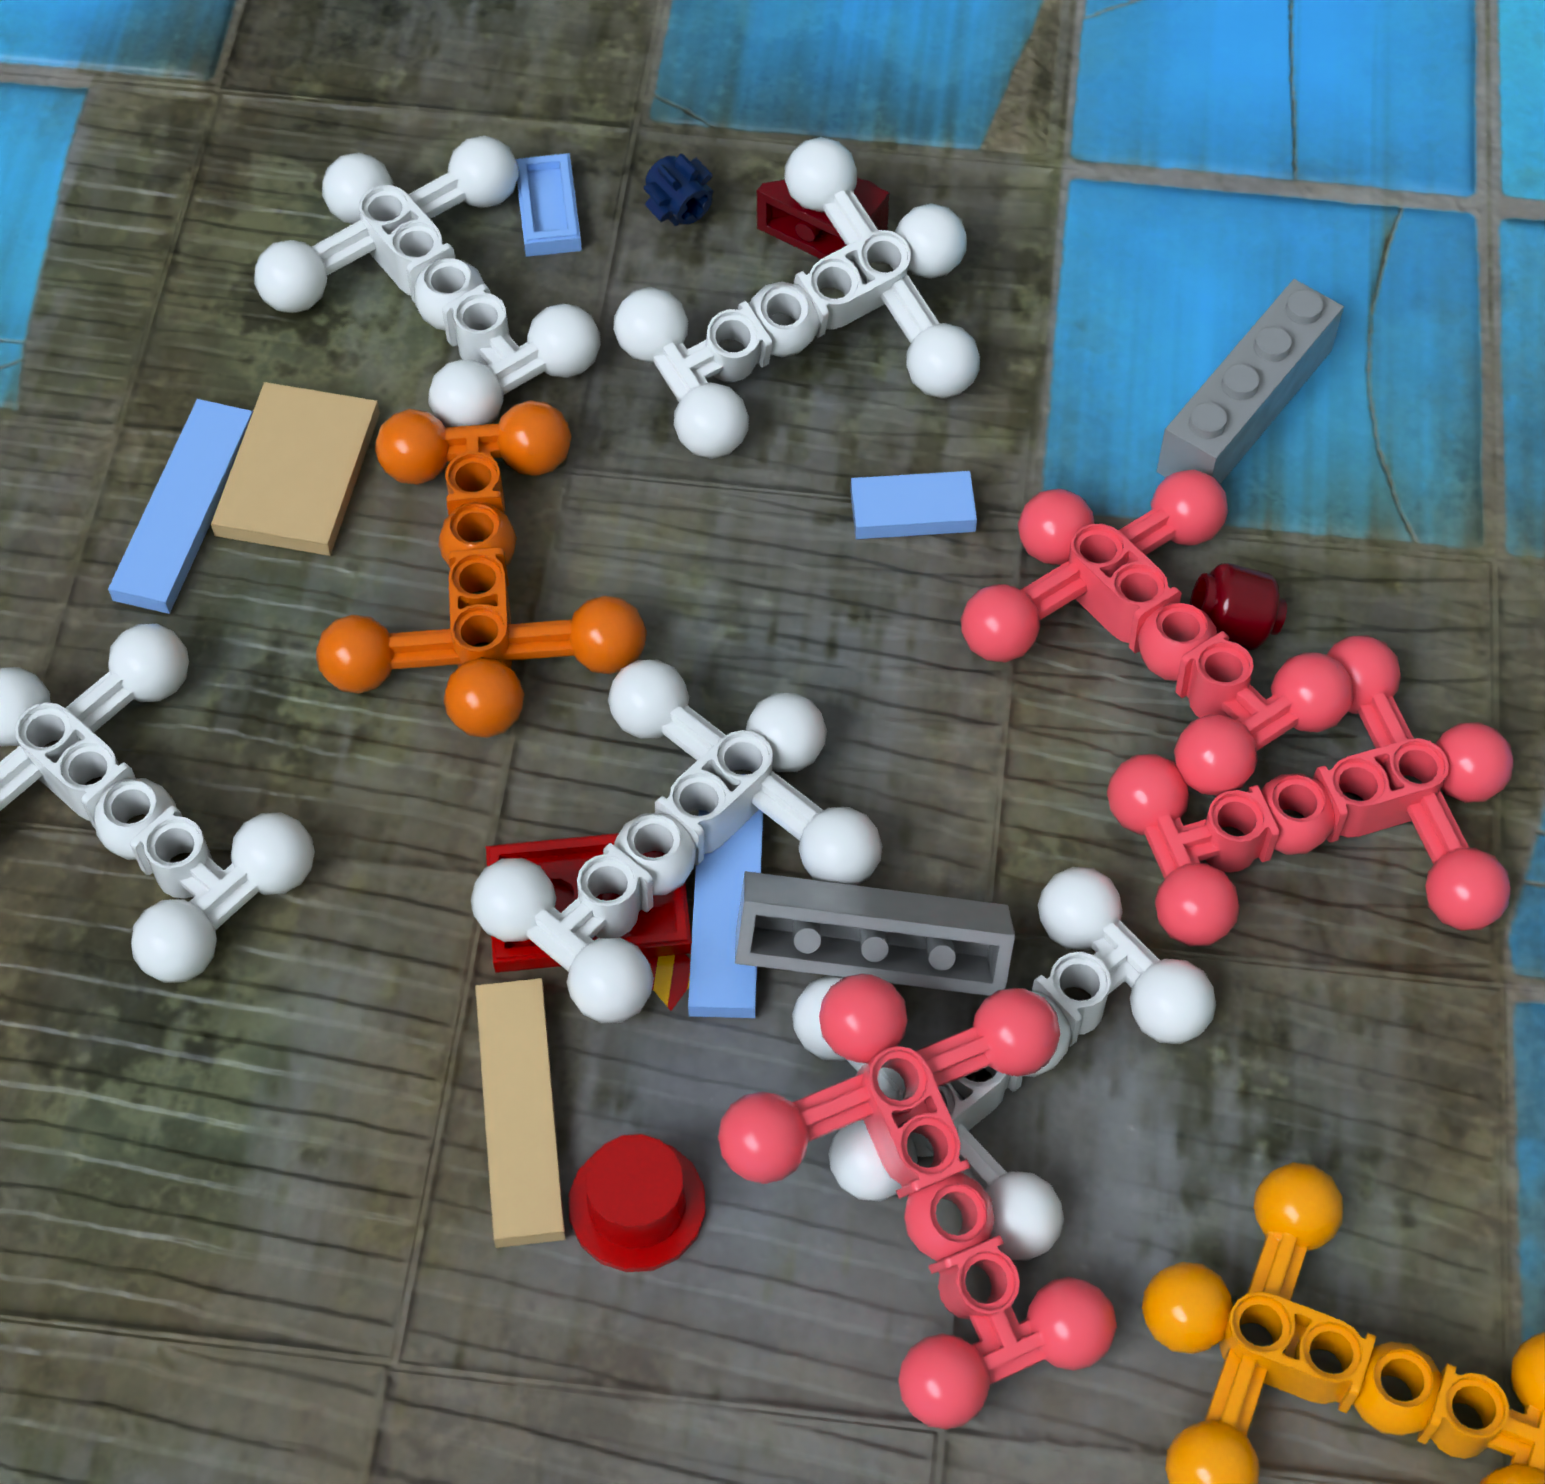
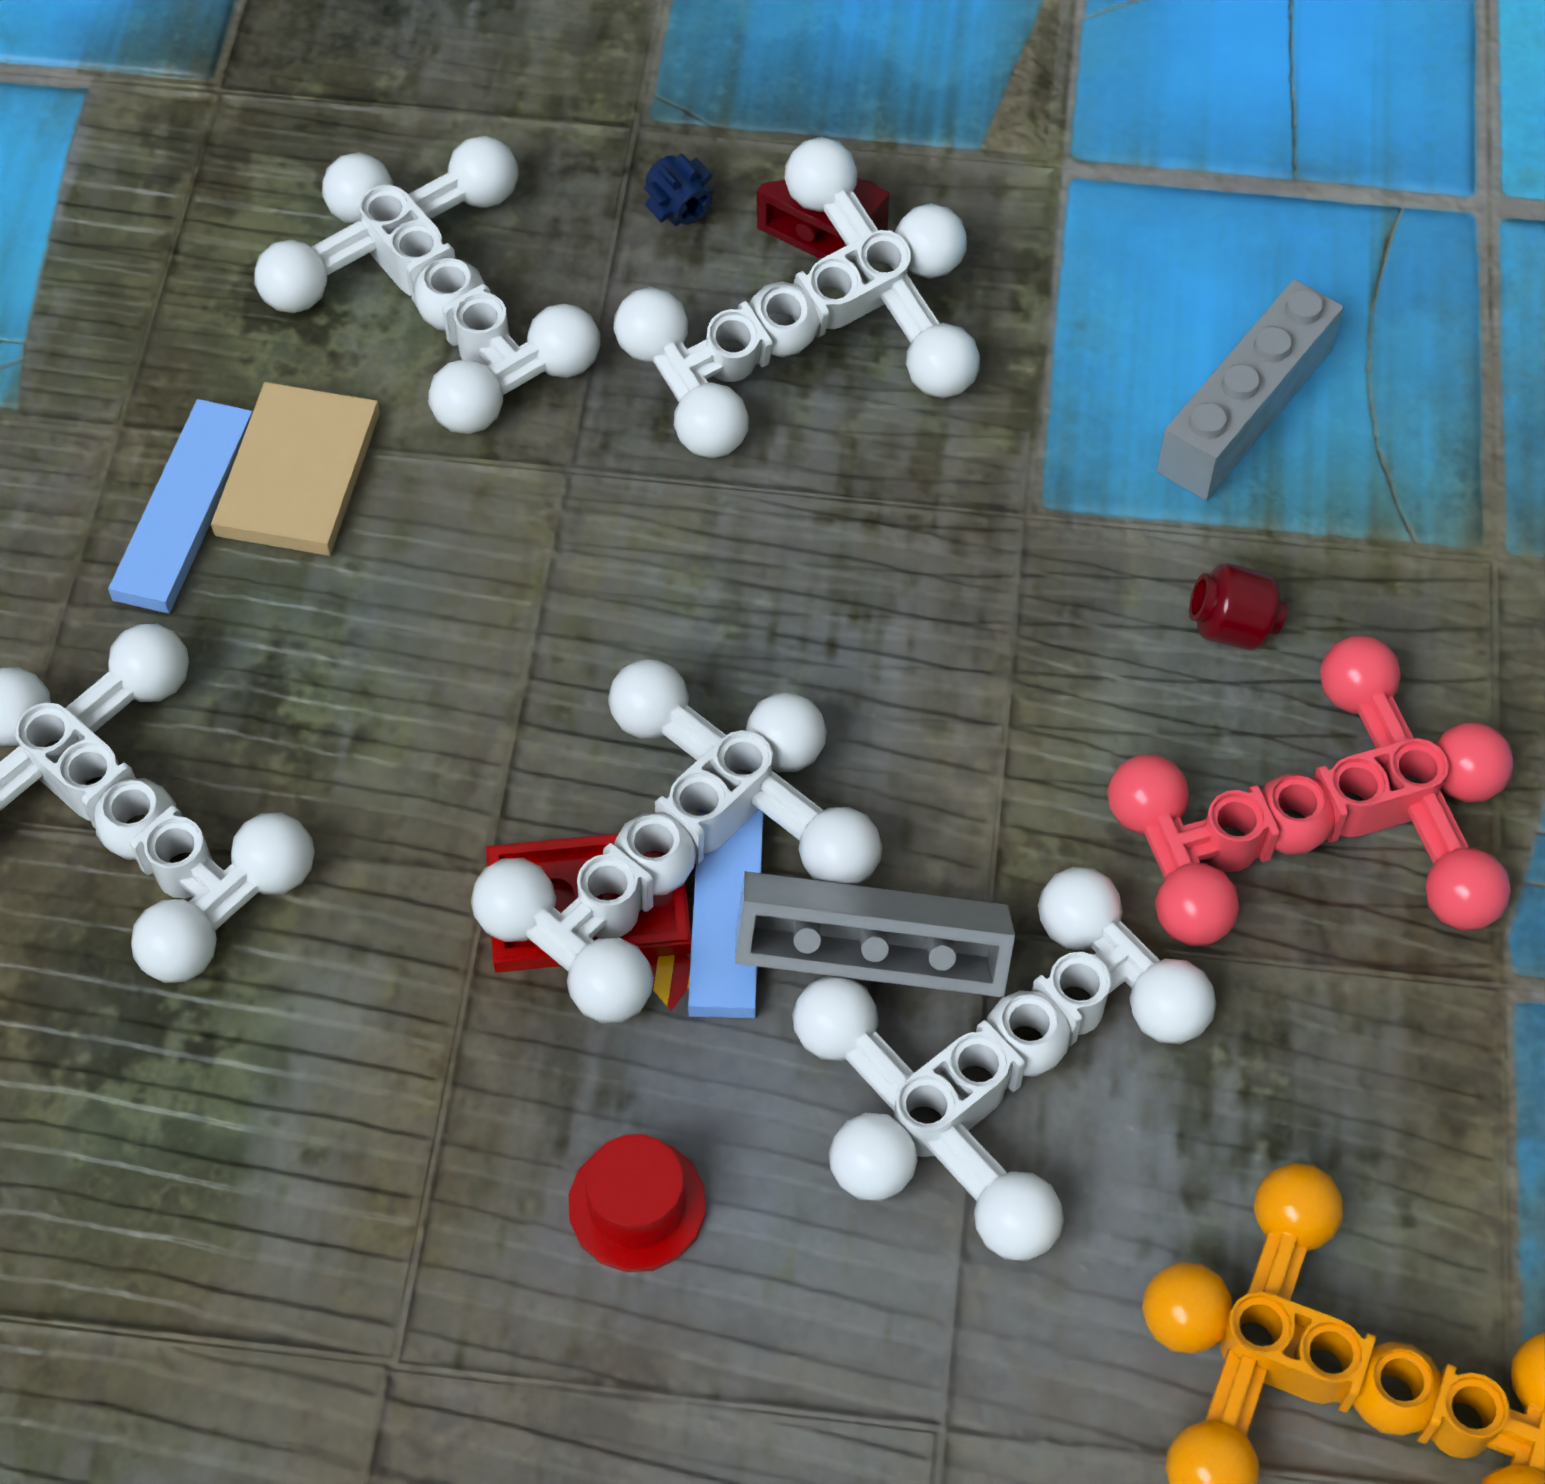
orange piece [316,400,647,738] -> none
tan tile [475,978,566,1248] -> none
light blue tile [516,153,582,257] -> none
coral piece [718,974,1117,1430] -> none
light blue tile [850,471,977,539] -> none
coral piece [960,469,1353,796] -> none

